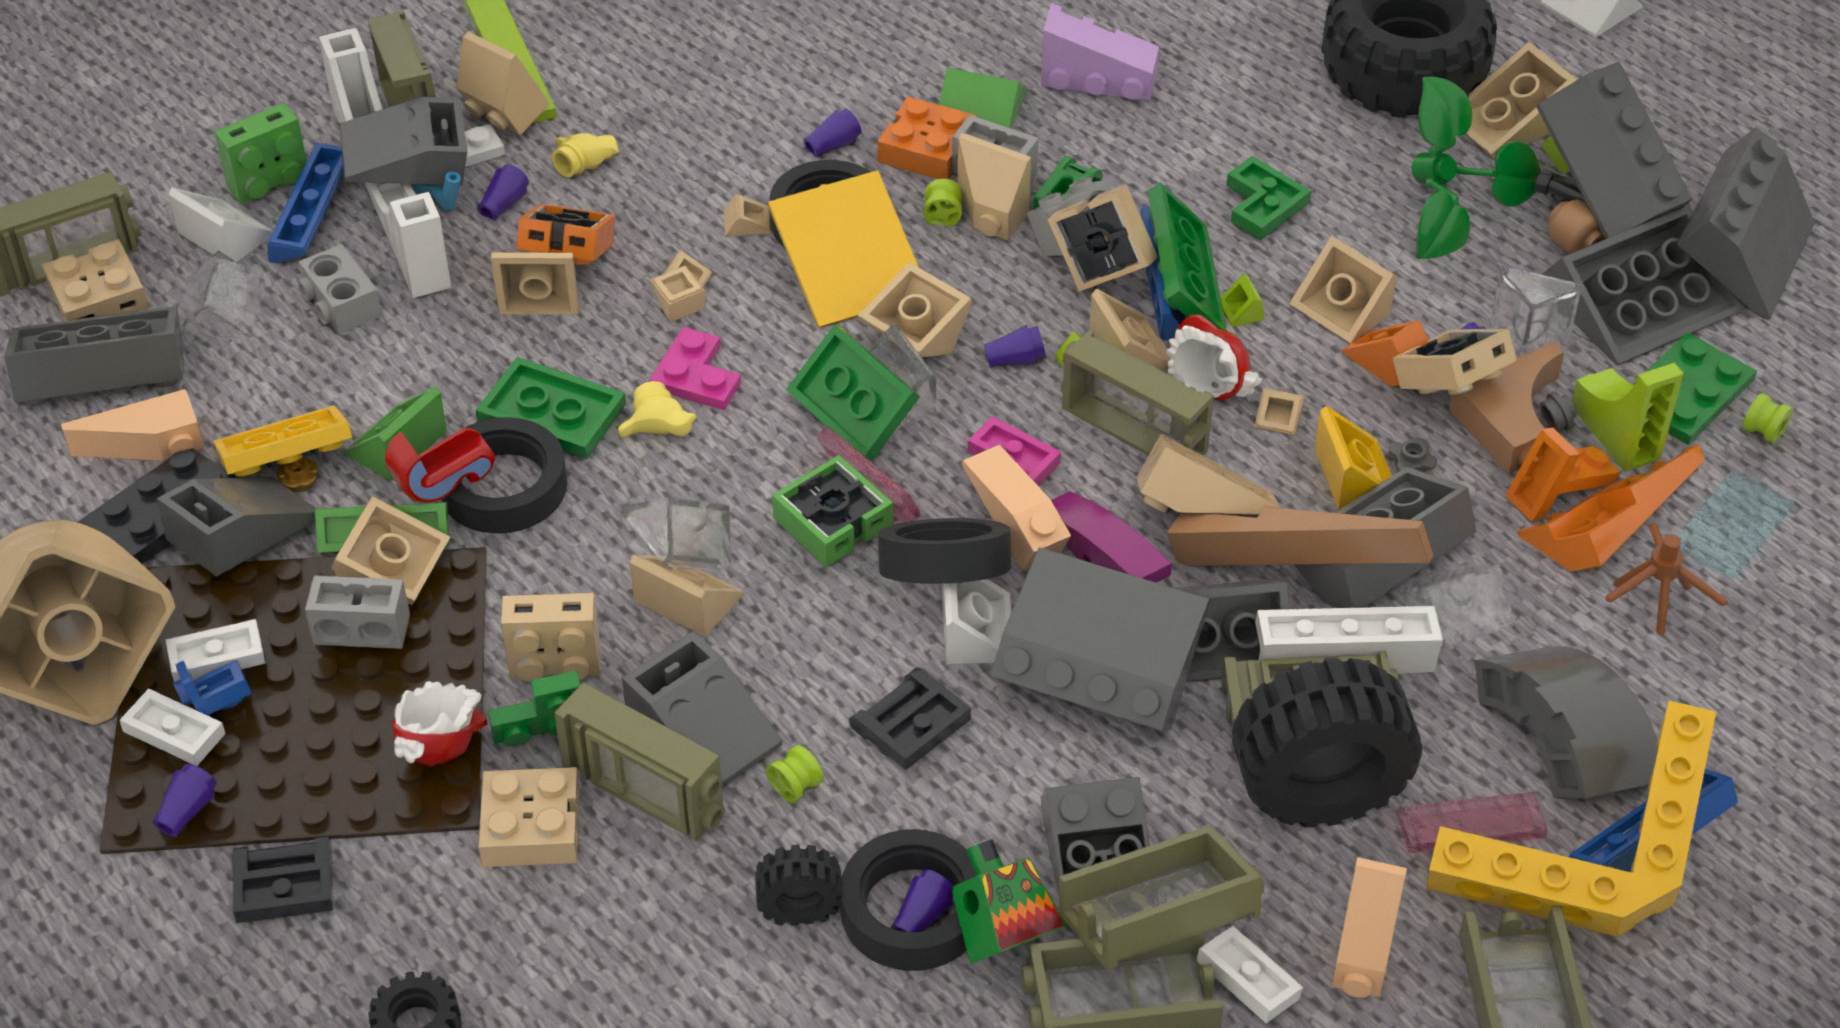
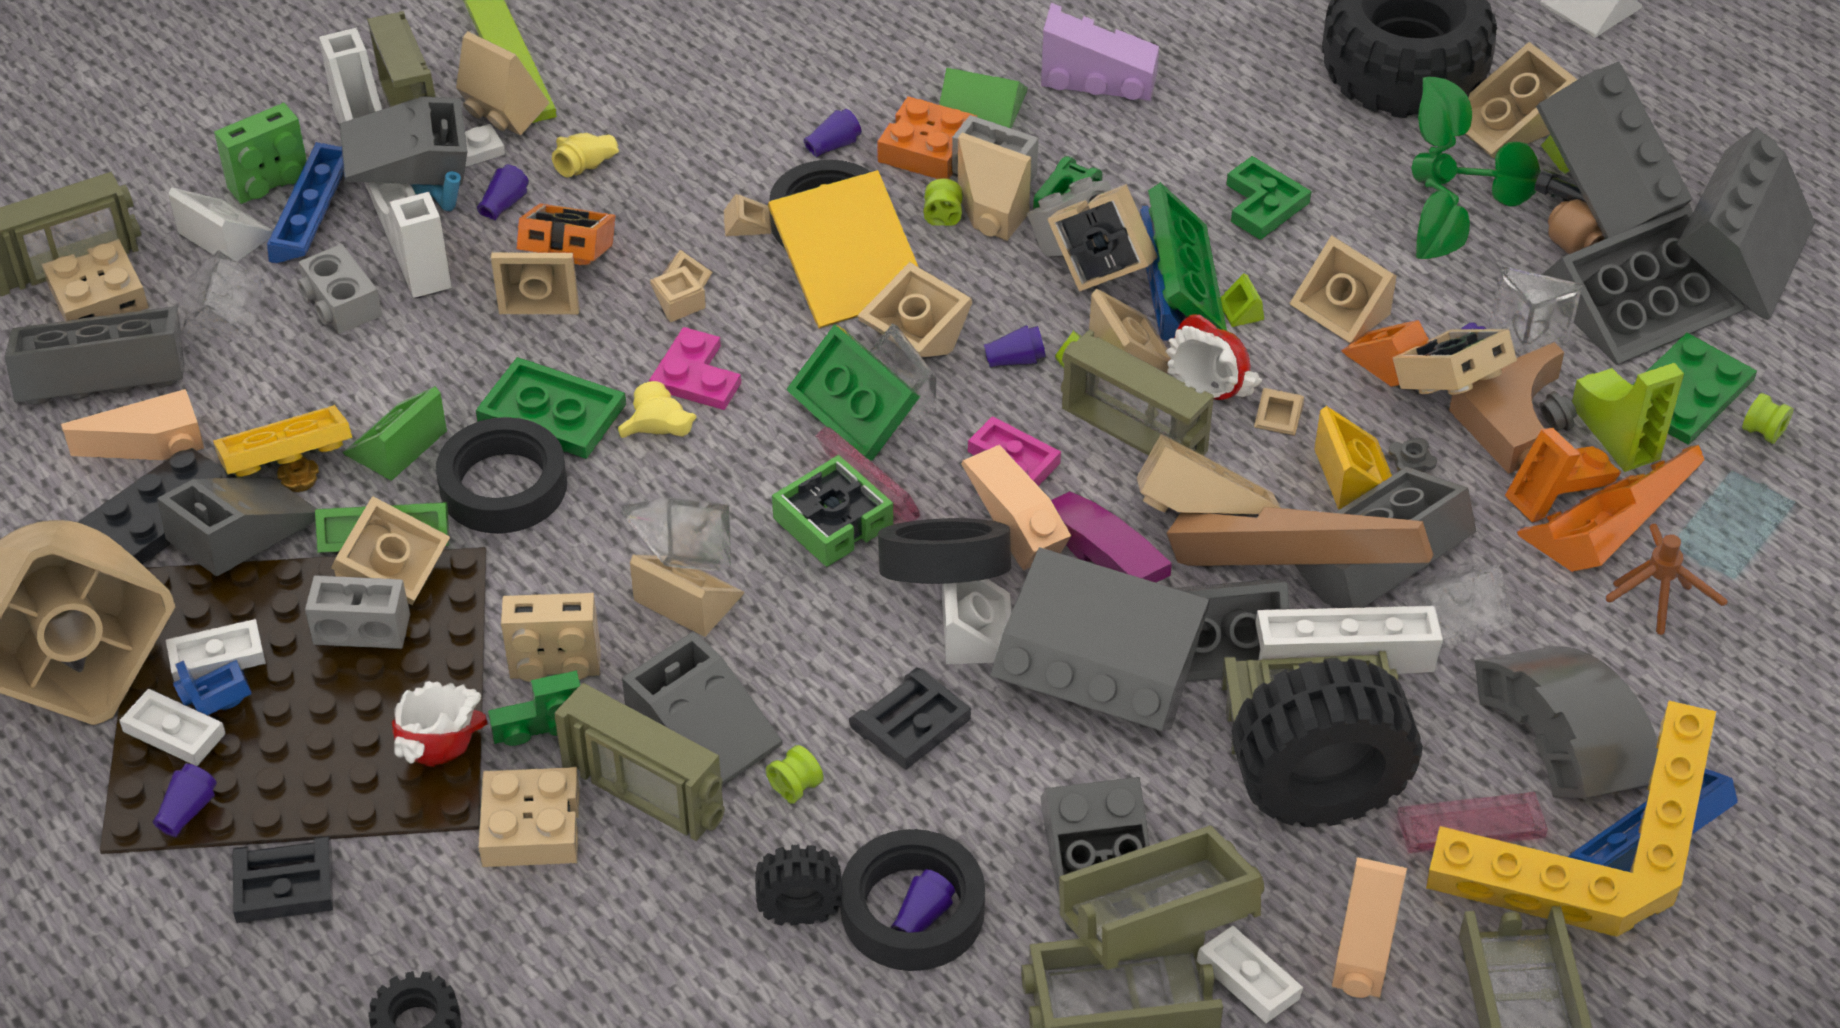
red animal [385,428,495,503] -> none
torso [952,839,1066,964] -> none

